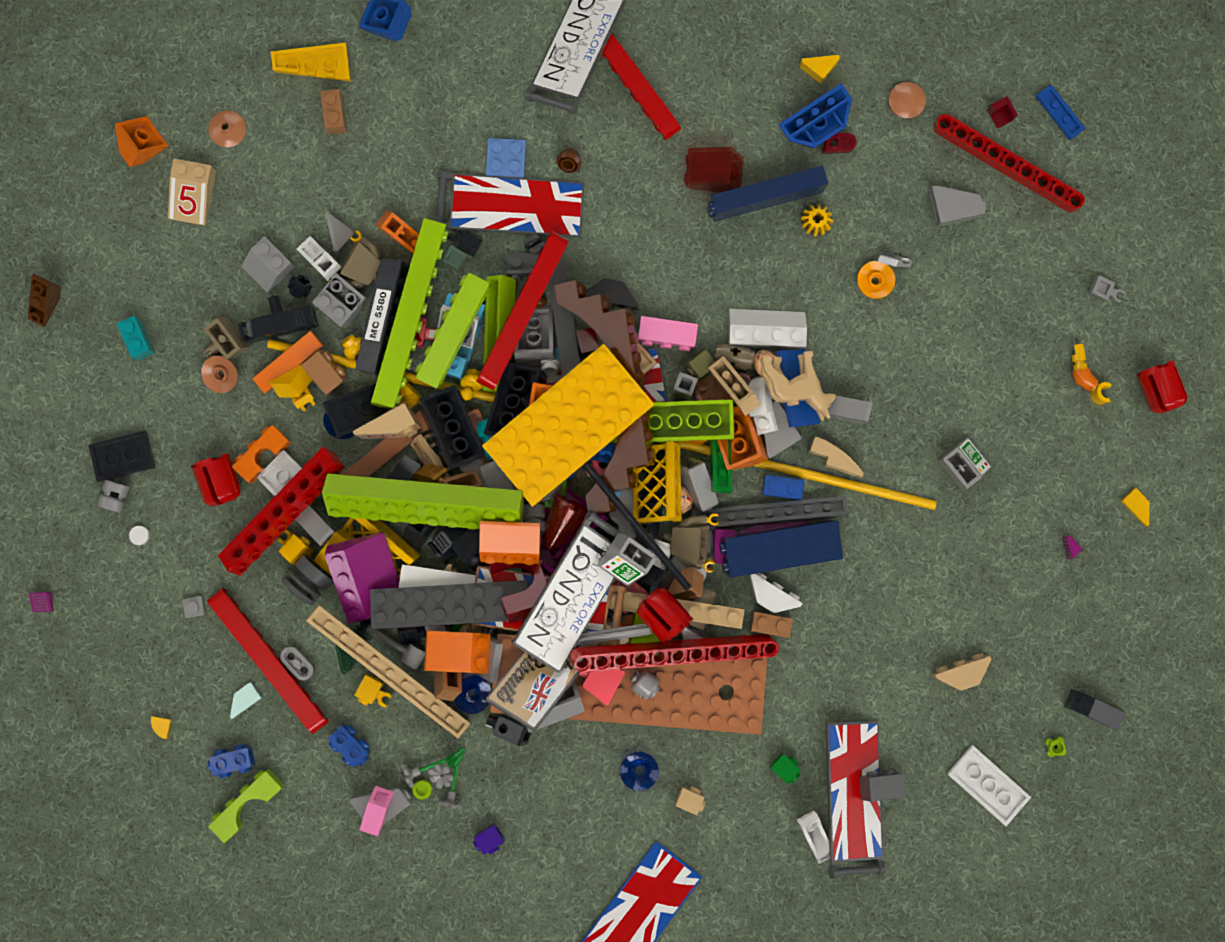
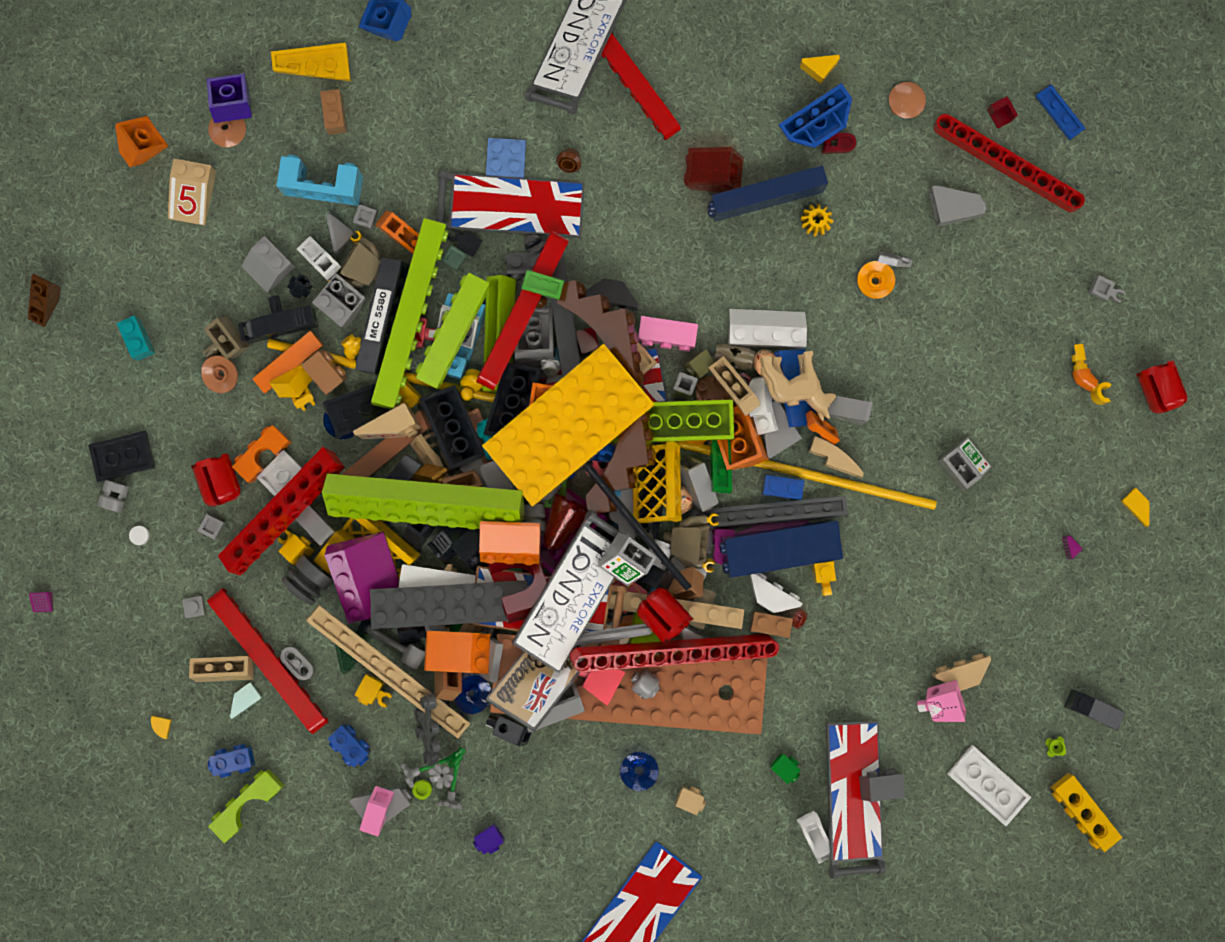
none -> tan brick [189,656,254,682]
none -> light grey plate [198,514,225,540]
none -> dark purple brick [206,73,252,123]
none -> medium azure plate [277,155,363,206]
none -> light grey plate [353,205,378,230]
none -> dark grey plant [414,693,440,767]
none -> bright green plate [522,270,564,300]
none -> clear red tile [792,609,807,629]
none -> orange plate [805,410,840,445]
none -> yellow brick [811,561,836,596]
none -> bright pink torso [917,680,966,722]
none -> yellow brick [1050,773,1123,852]

